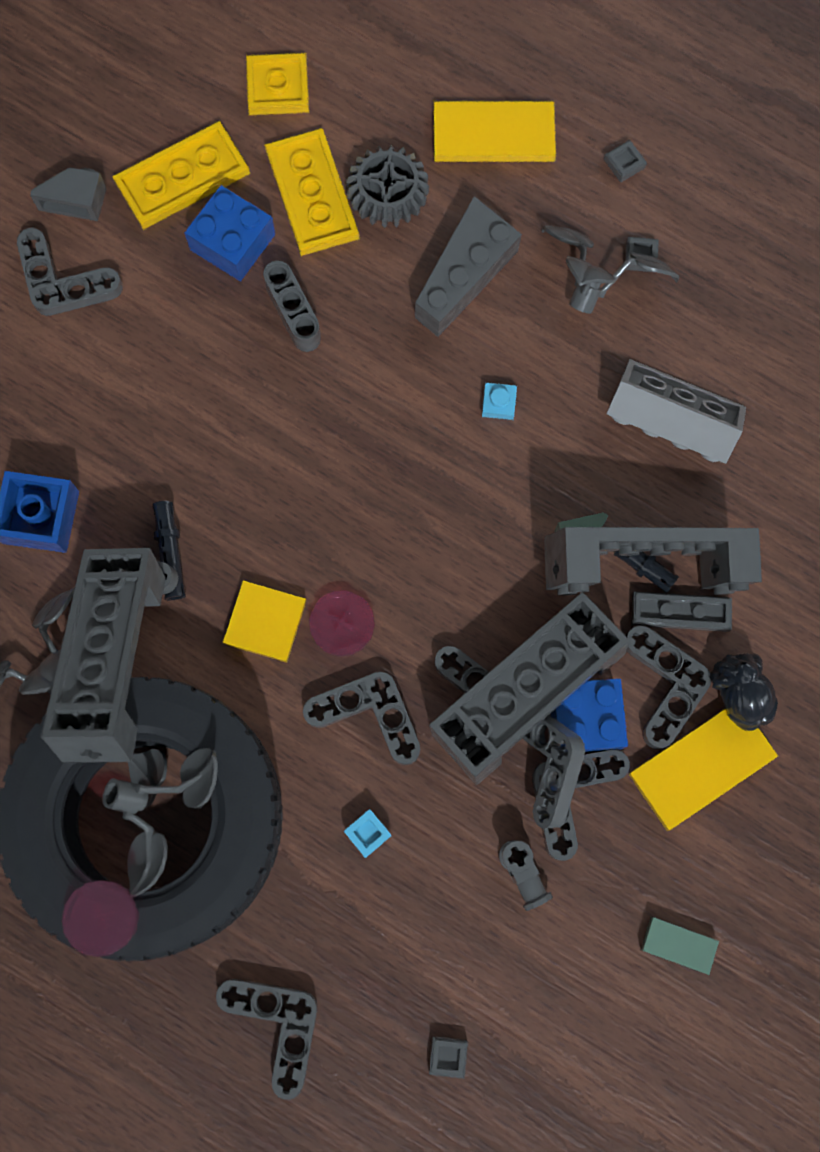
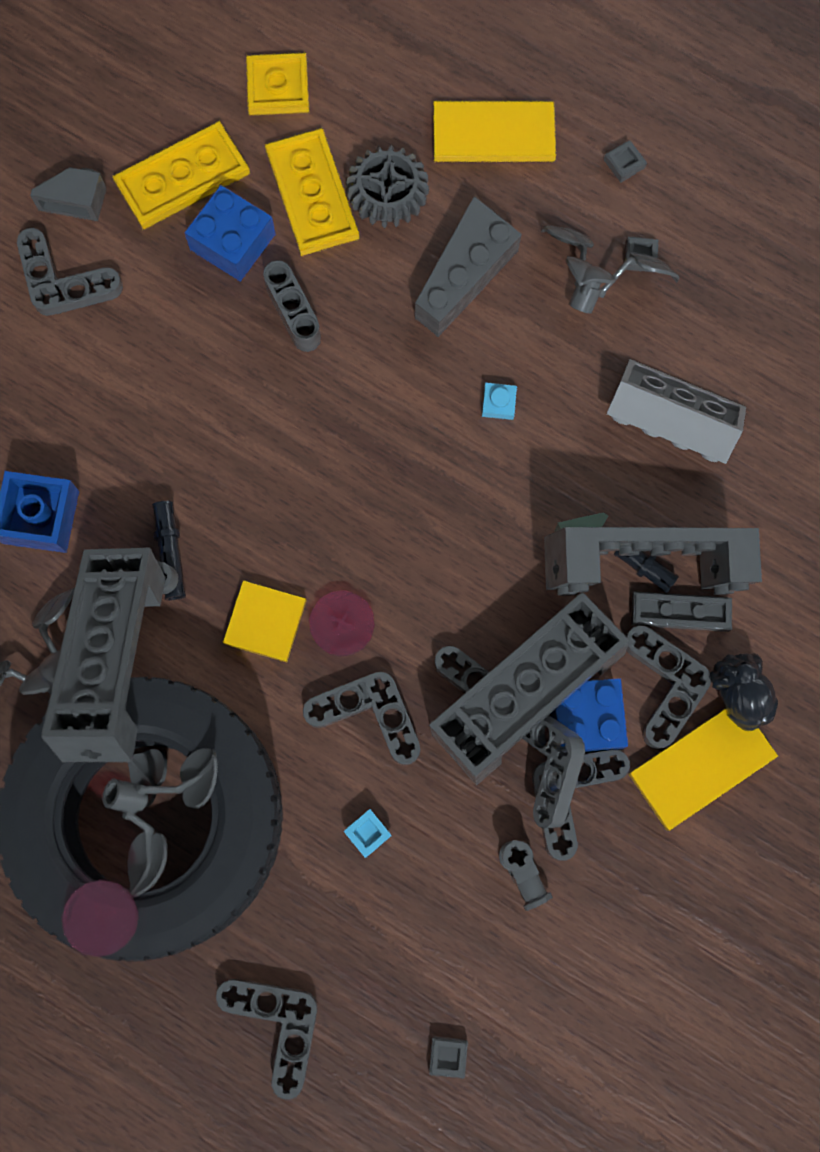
sand green tile [641,917,719,975] -> none

